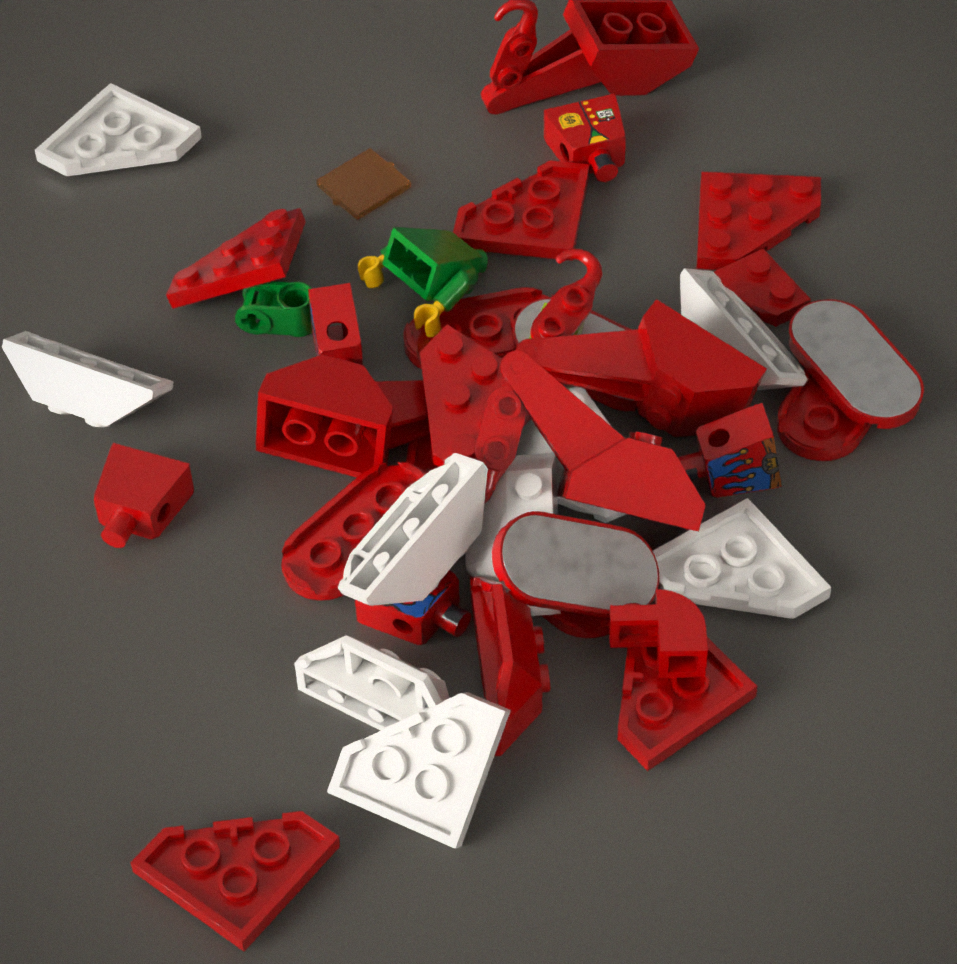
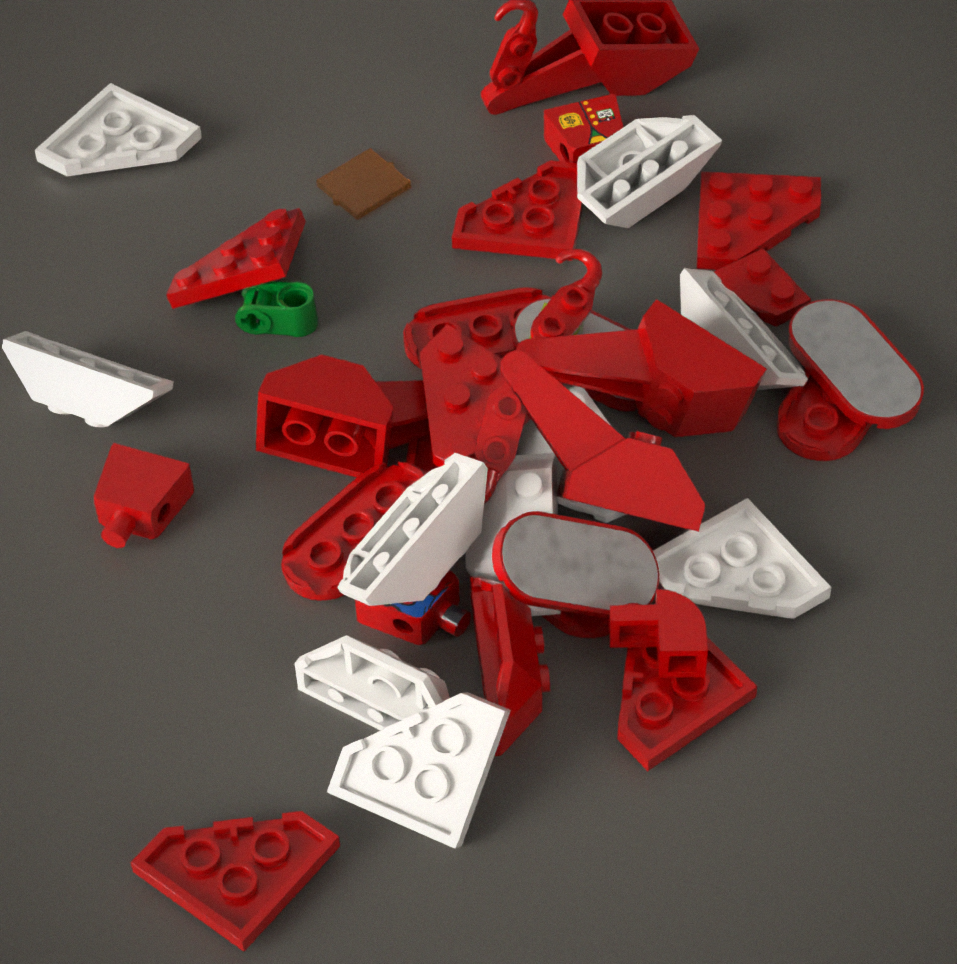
red torso [308,283,363,365] -> none
green torso [358,227,488,337] -> none
red torso [678,403,782,498] -> none
none -> white wedge [577,115,722,228]

